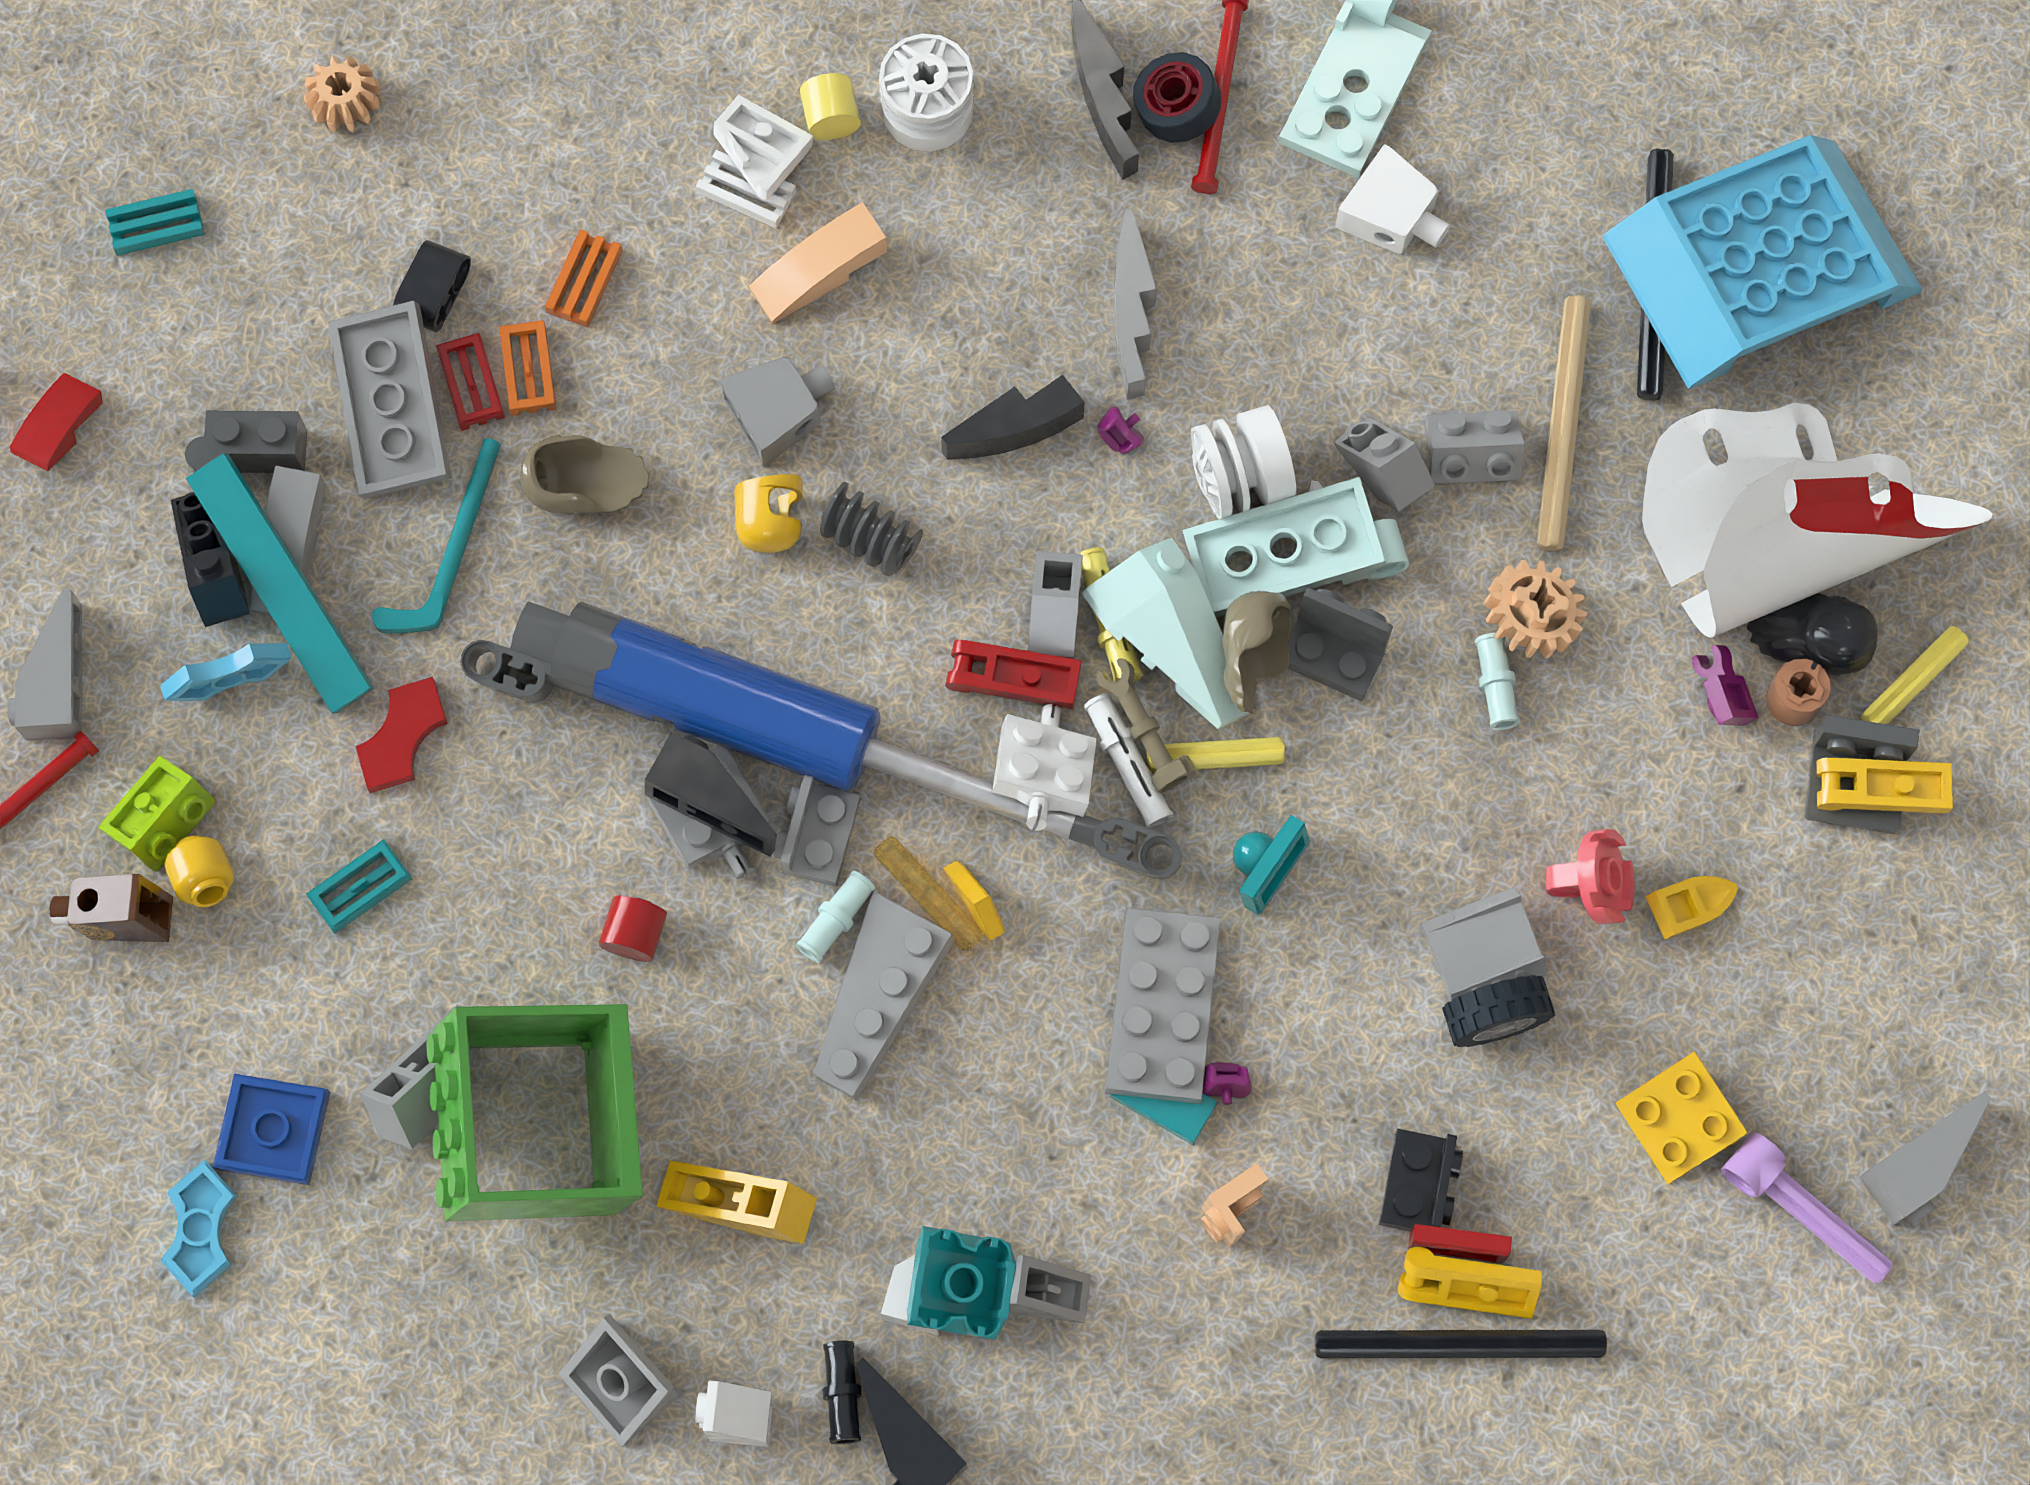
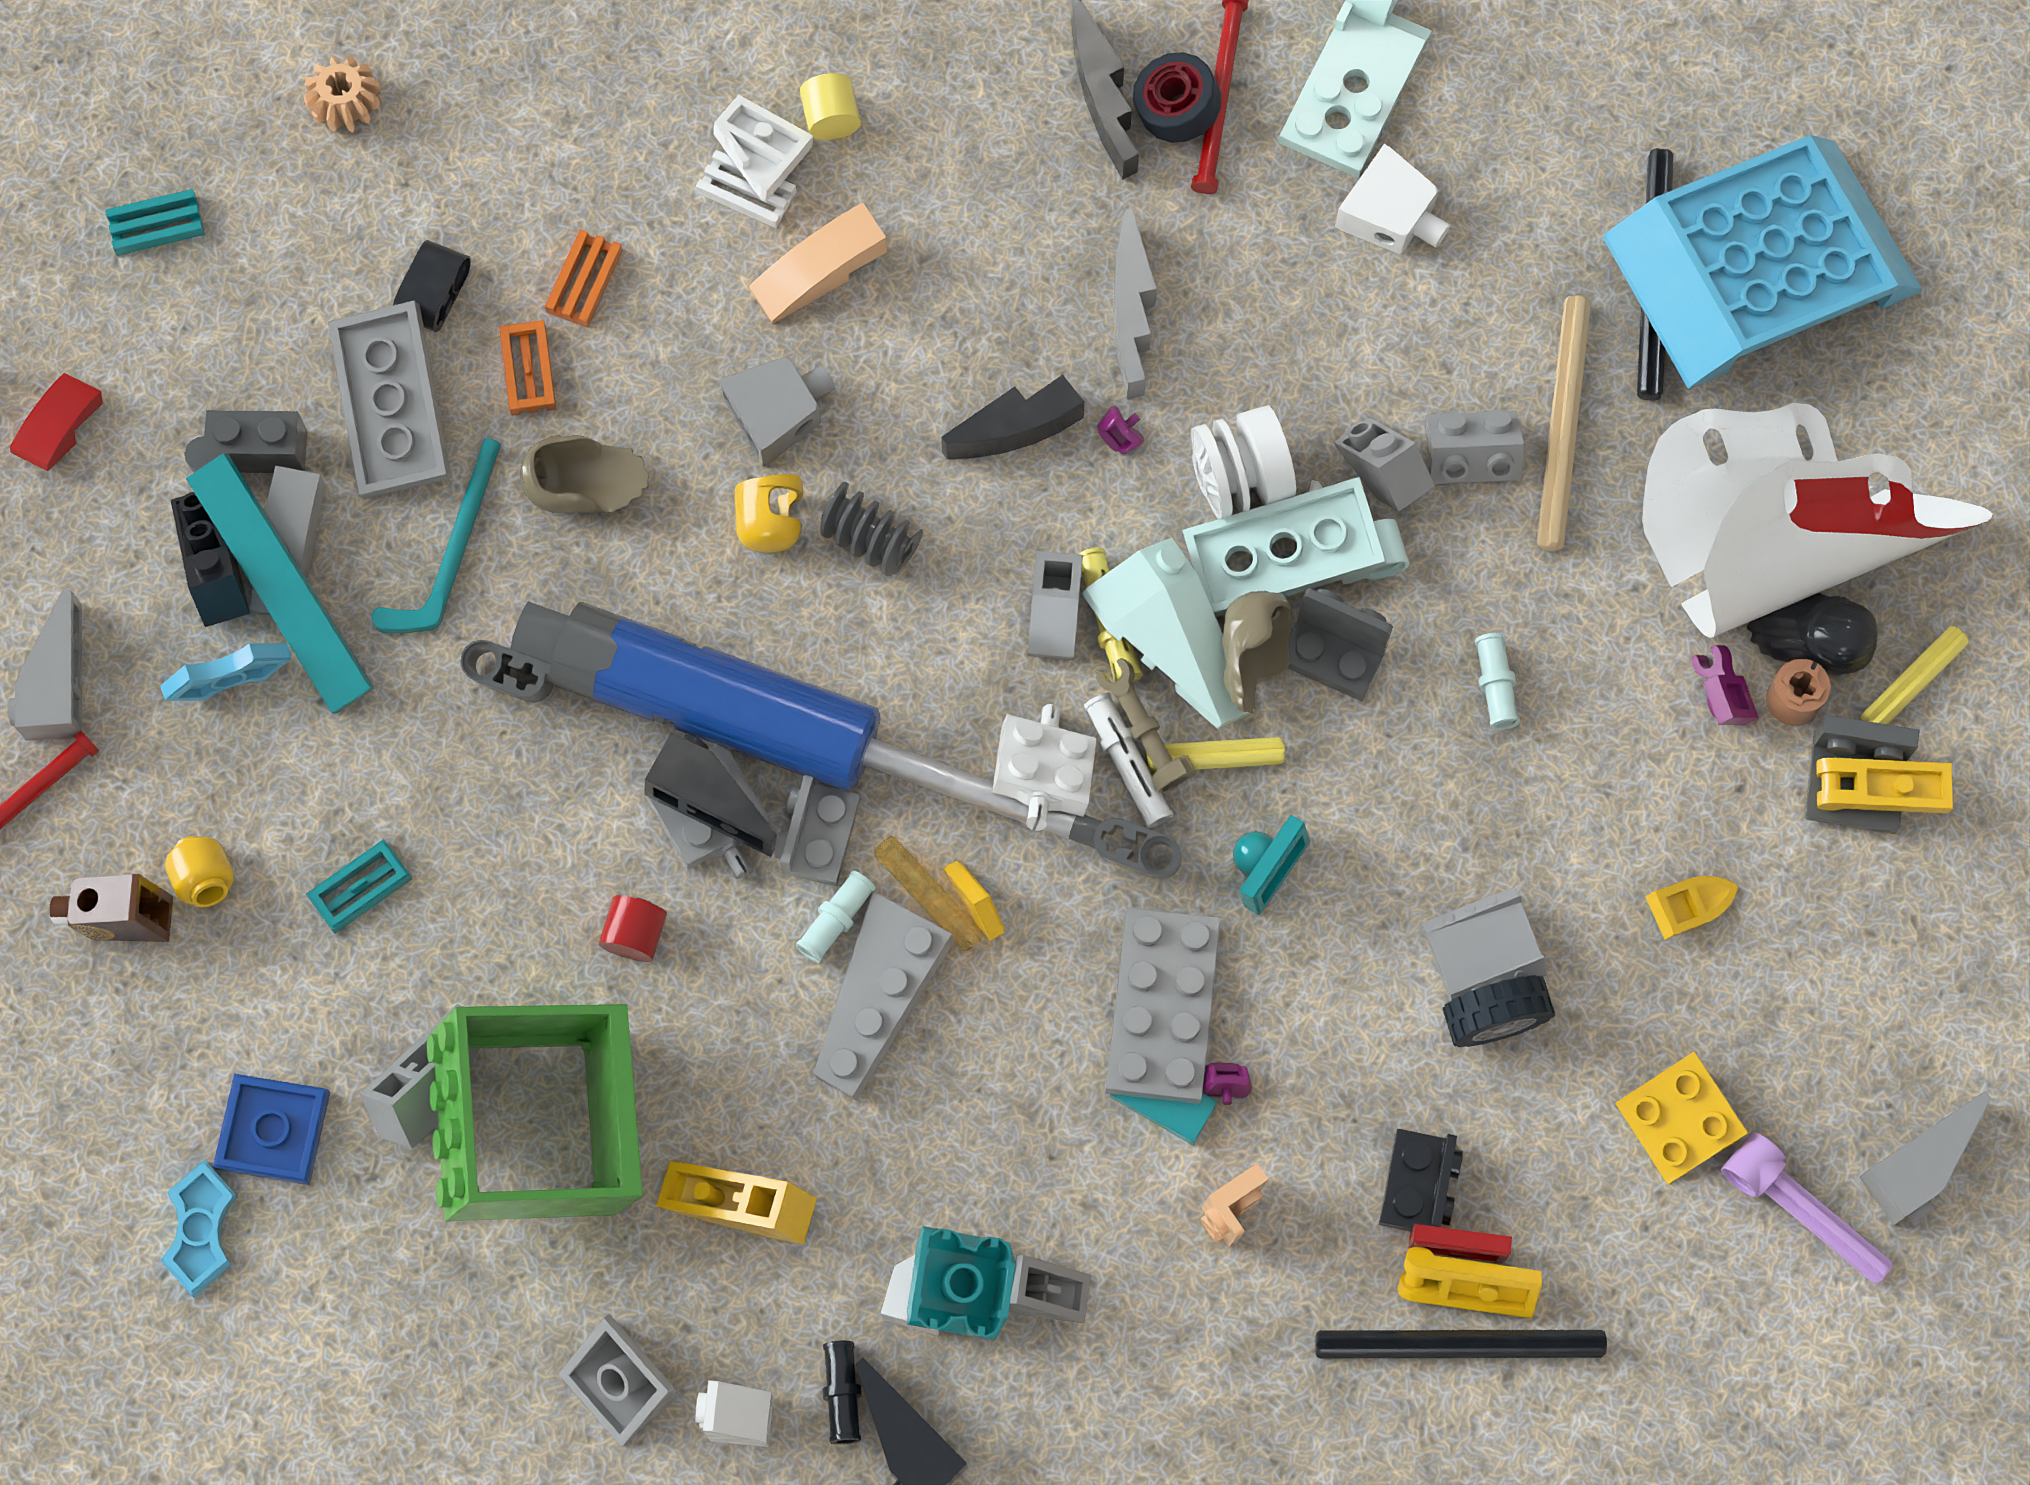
lime bracket [98,755,215,872] -> none
red tile [355,676,448,793] -> none
red tile [436,333,505,431] -> none
white wheel [879,33,974,152] -> none
red plate [945,640,1082,709] -> none
light nougat gear [1484,560,1587,659] -> none
coral tile [1546,829,1635,924] -> none

